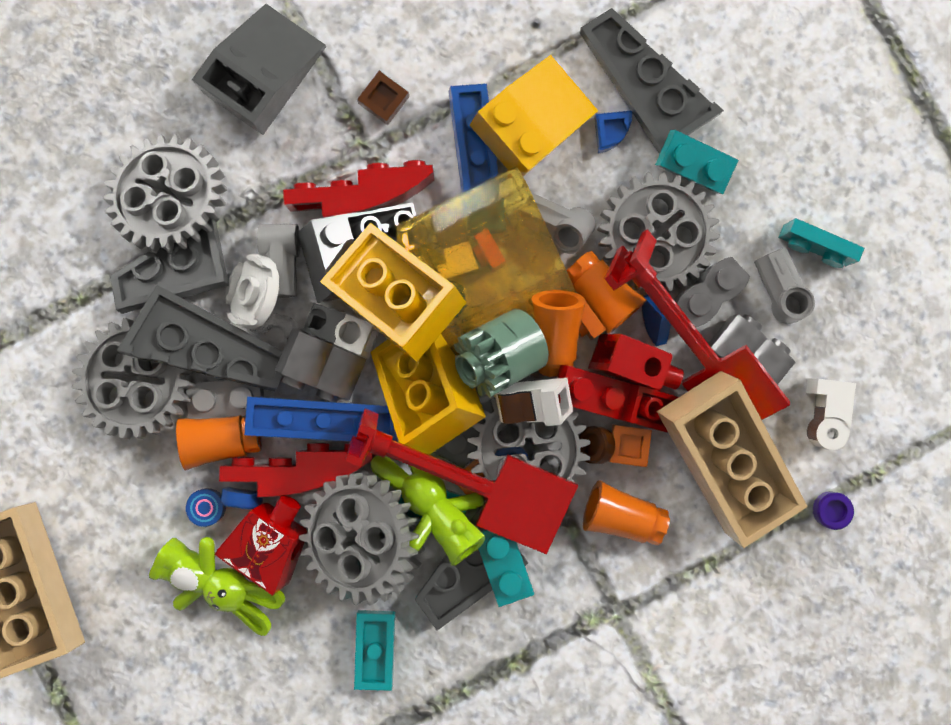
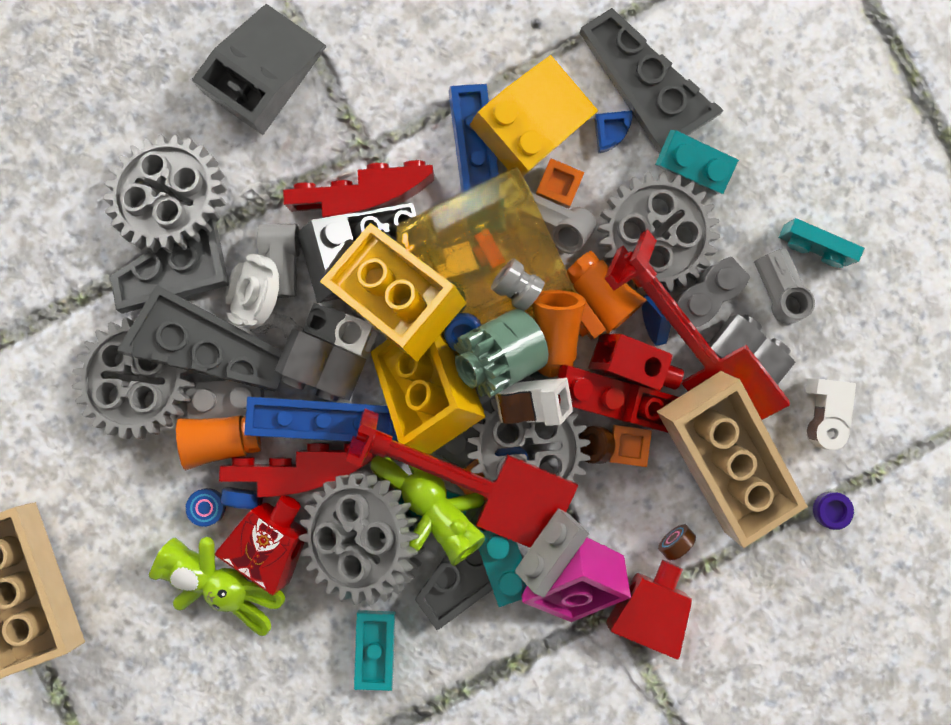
reddish brown plate [357,70,410,125] -> none
orange plant [583,480,670,545] -> none
none -> blue tile [444,313,482,351]
none -> light grey wheel [491,258,545,311]
none -> light grey plate [515,508,589,597]
none -> dark pink slope [522,537,631,622]
none -> orange plate [536,158,585,209]
none -> red torso [606,560,692,660]
none -> reddish brown tile [658,524,696,560]

